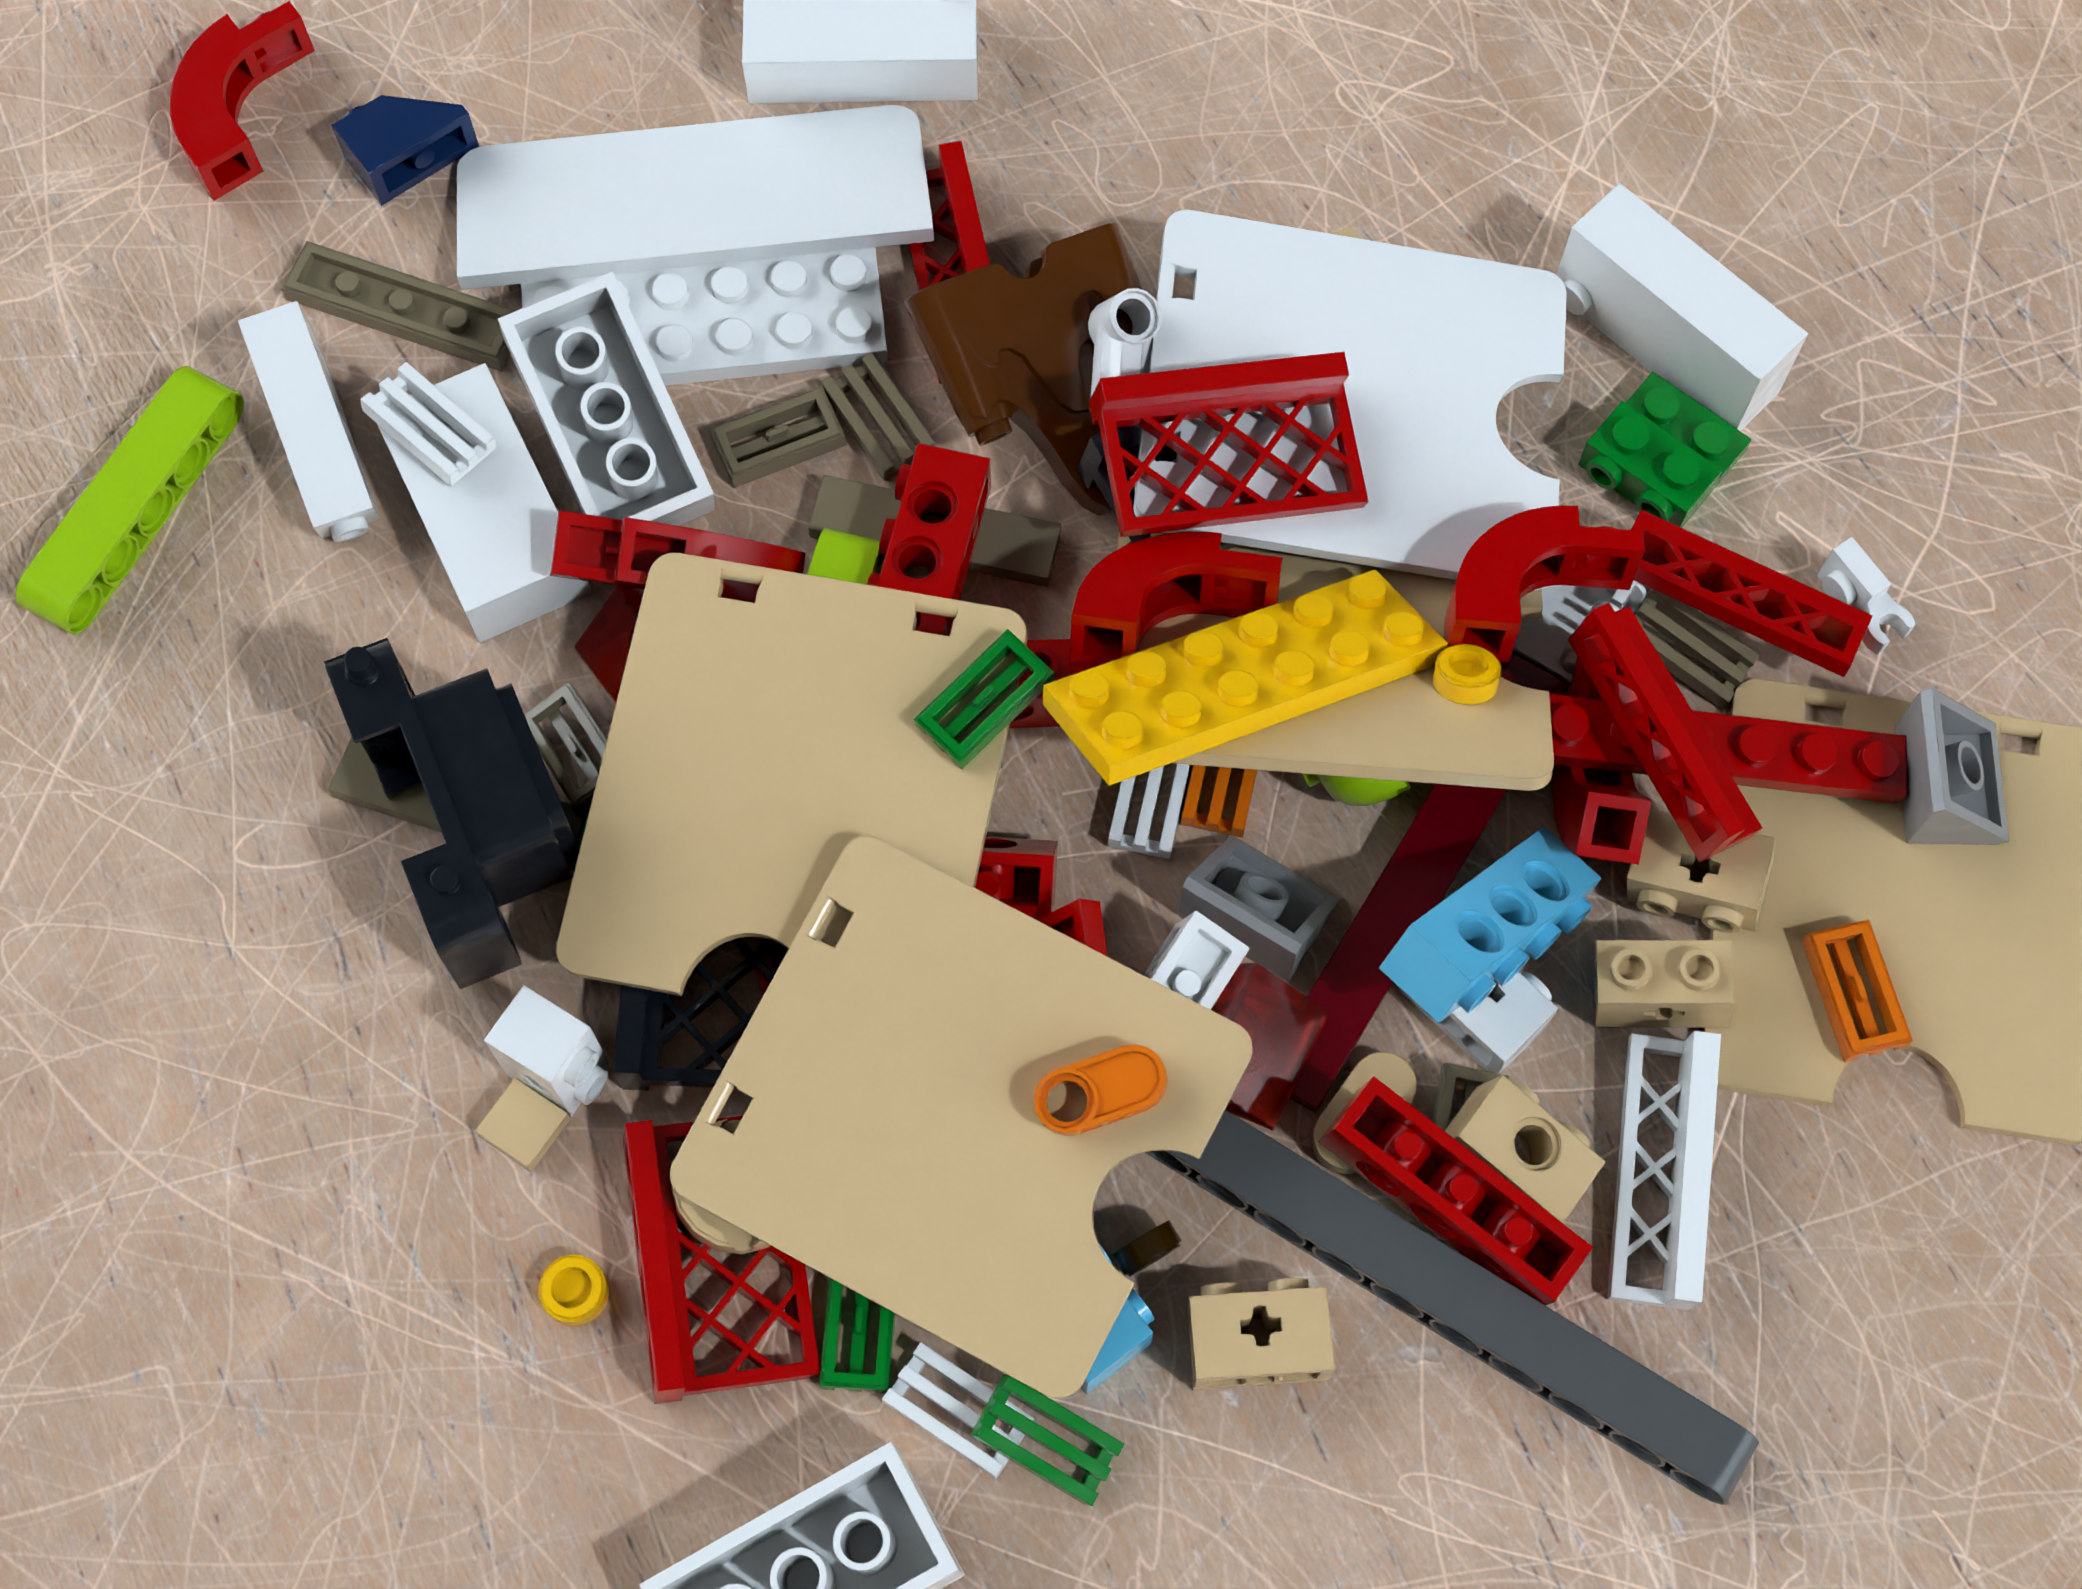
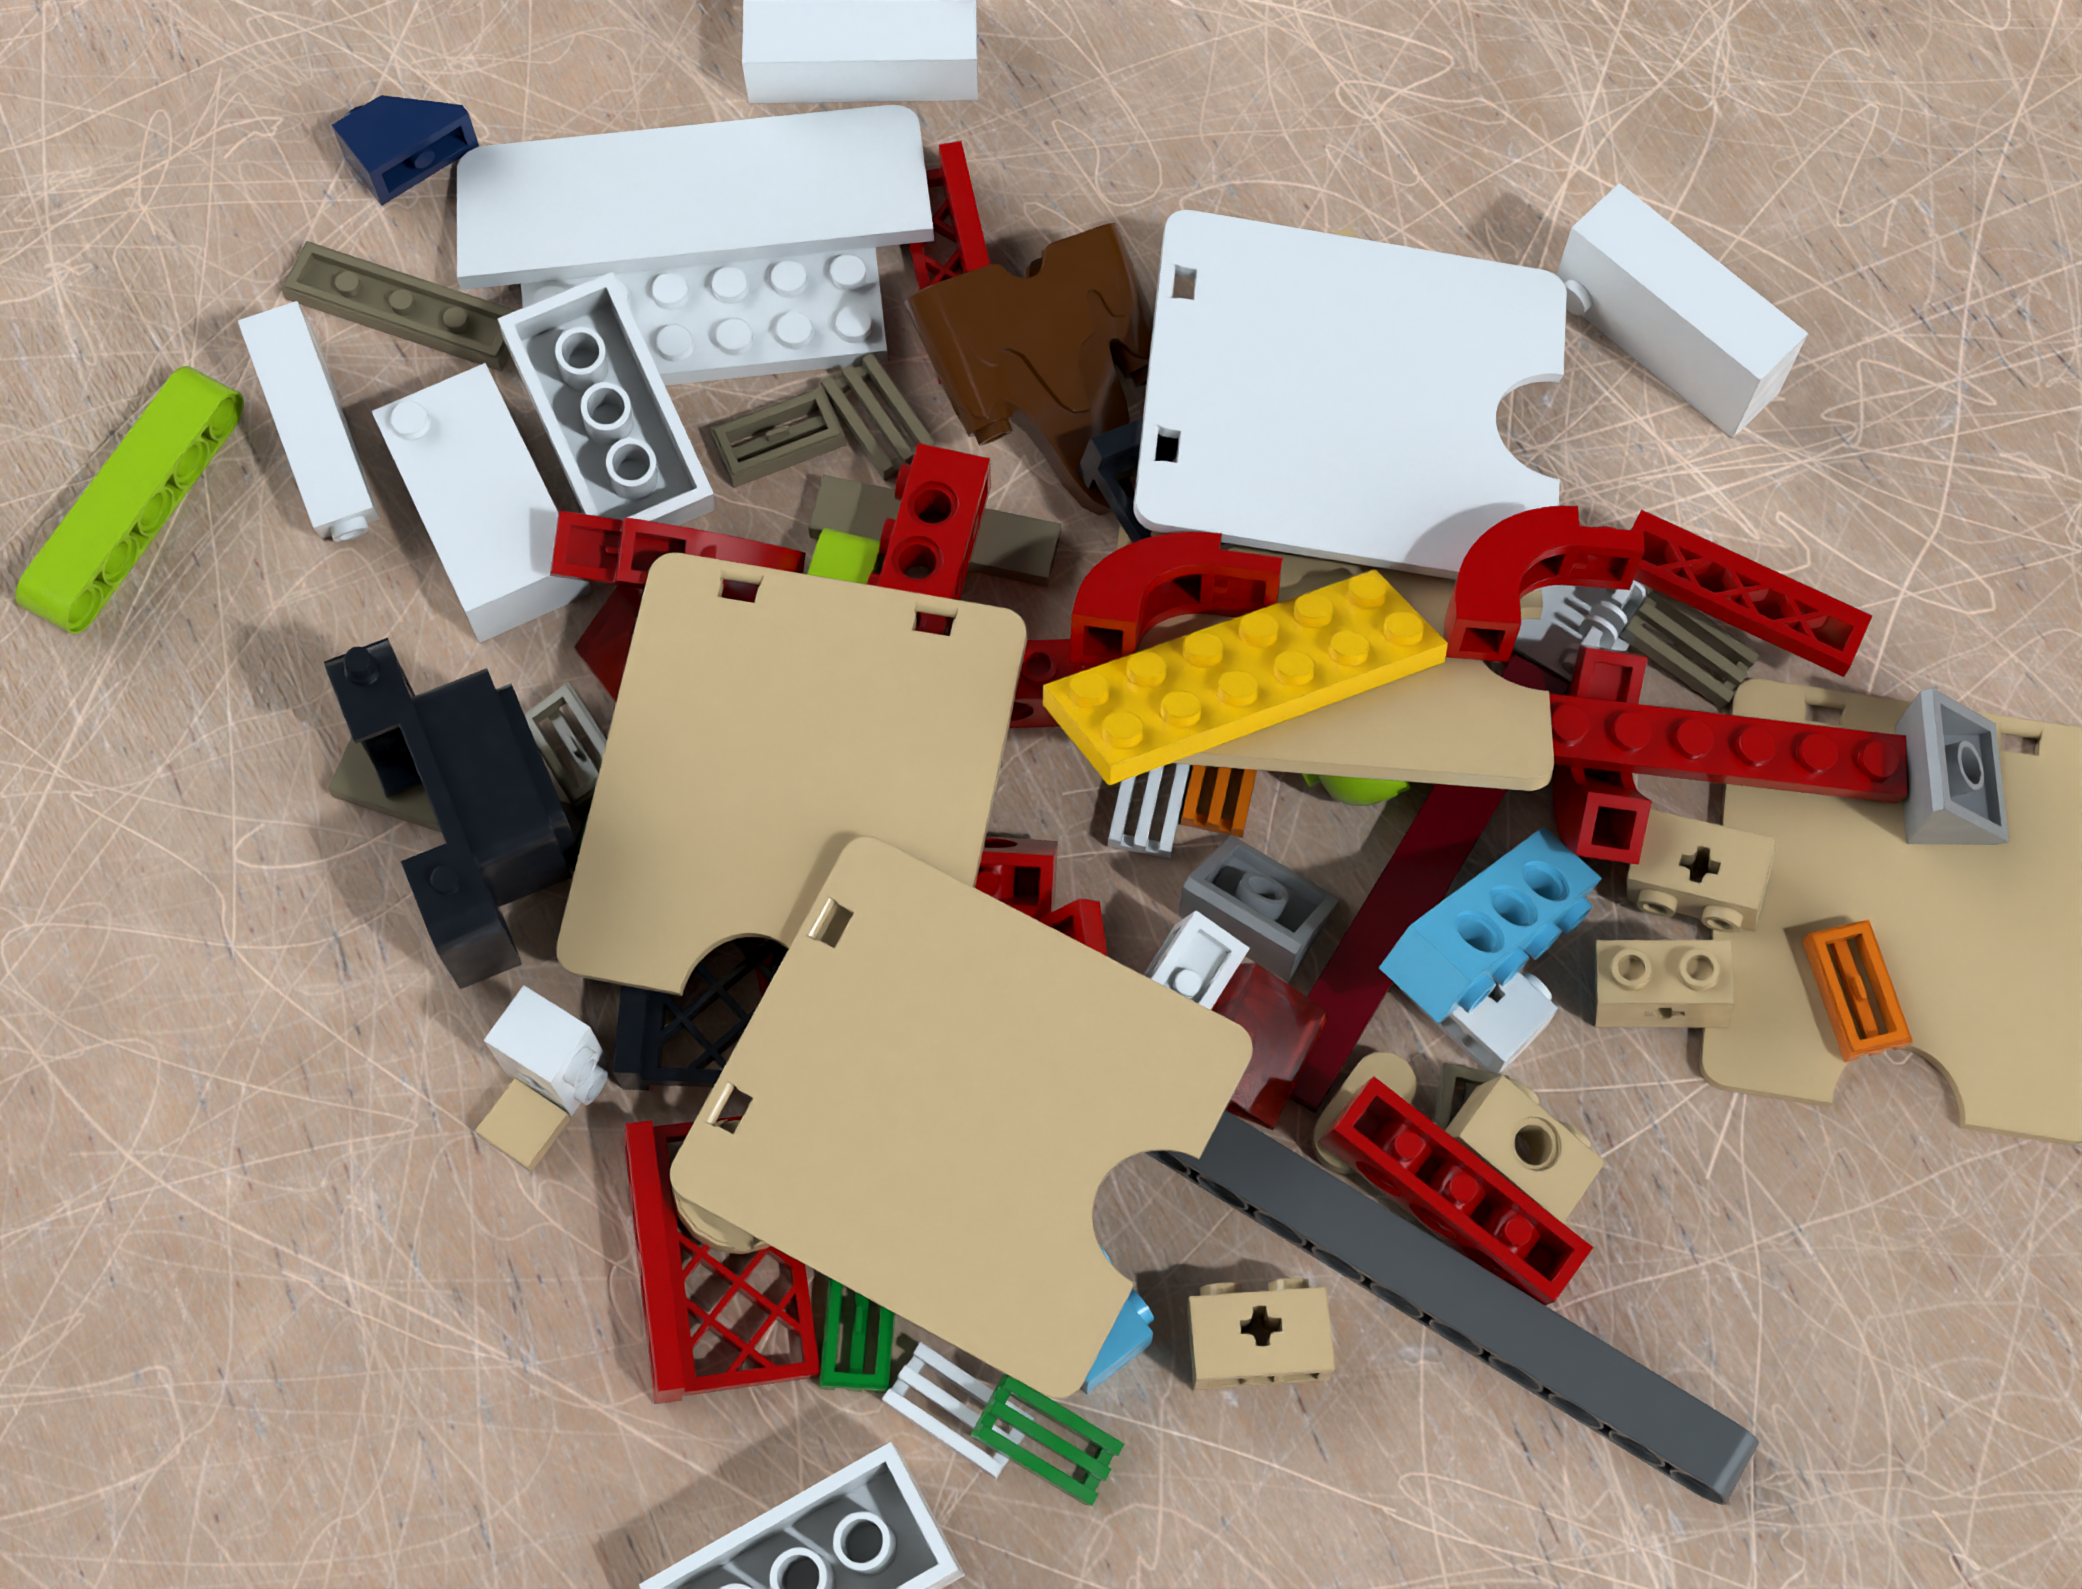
red arch [170,1,315,201] -> none
white tile [360,362,496,487] -> none
yellow tile [538,1254,609,1326] -> none
green tile [914,629,1055,769] -> none
orange piece [1034,1044,1168,1136] -> none
white piece [1088,288,1162,412] -> none
red fence [1089,352,1369,537] -> none
dark brown tile [1112,1220,1182,1277] -> none
yellow tile [1433,644,1501,705] -> none
red fence [1568,602,1763,862] -> none
green plate [1578,371,1752,528] -> none
white fence [1607,1031,1721,1310] -> none
white plate [1817,537,1915,655] -> none

